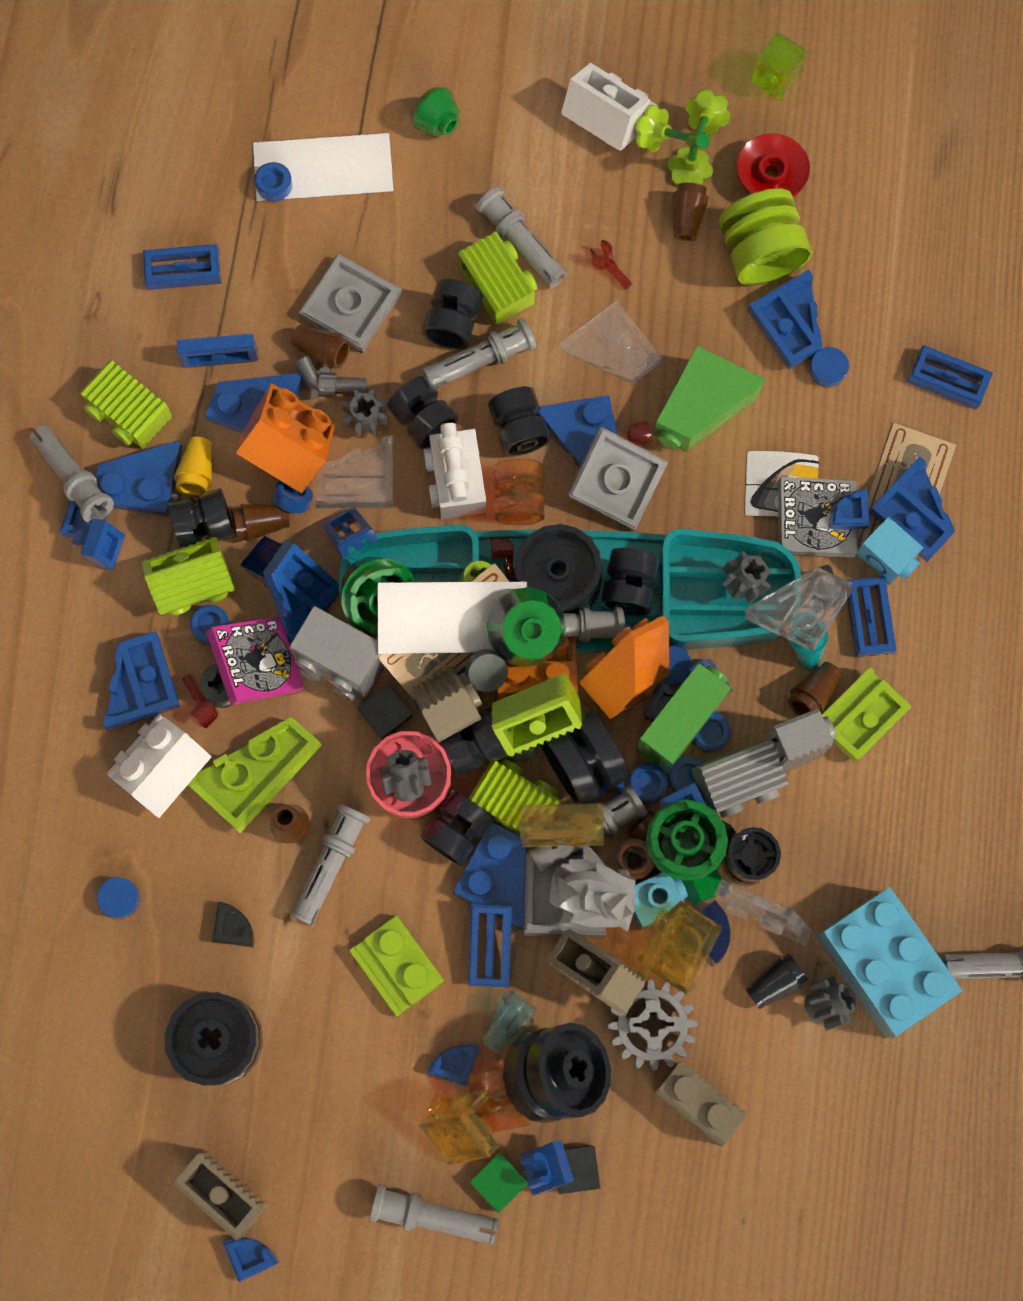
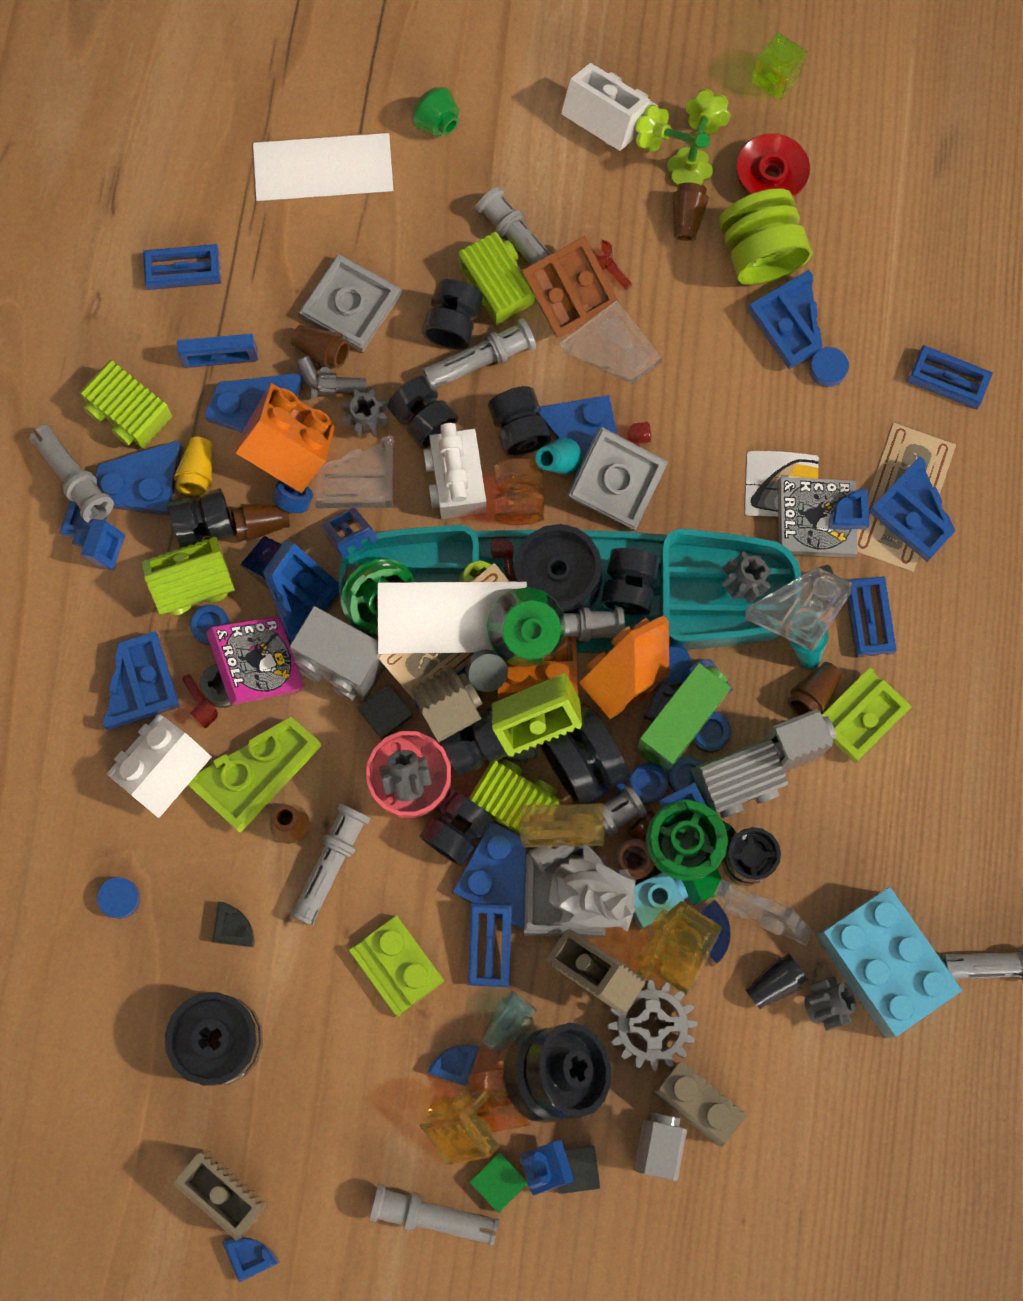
blue tile [254,162,293,202] -> none
bright green slope [653,346,765,452] -> none
medium azure brick [857,517,923,585] -> none
none -> dark orange slope [521,236,619,338]
none -> teal cone [535,437,582,476]
none -> light grey brick [633,1113,687,1181]

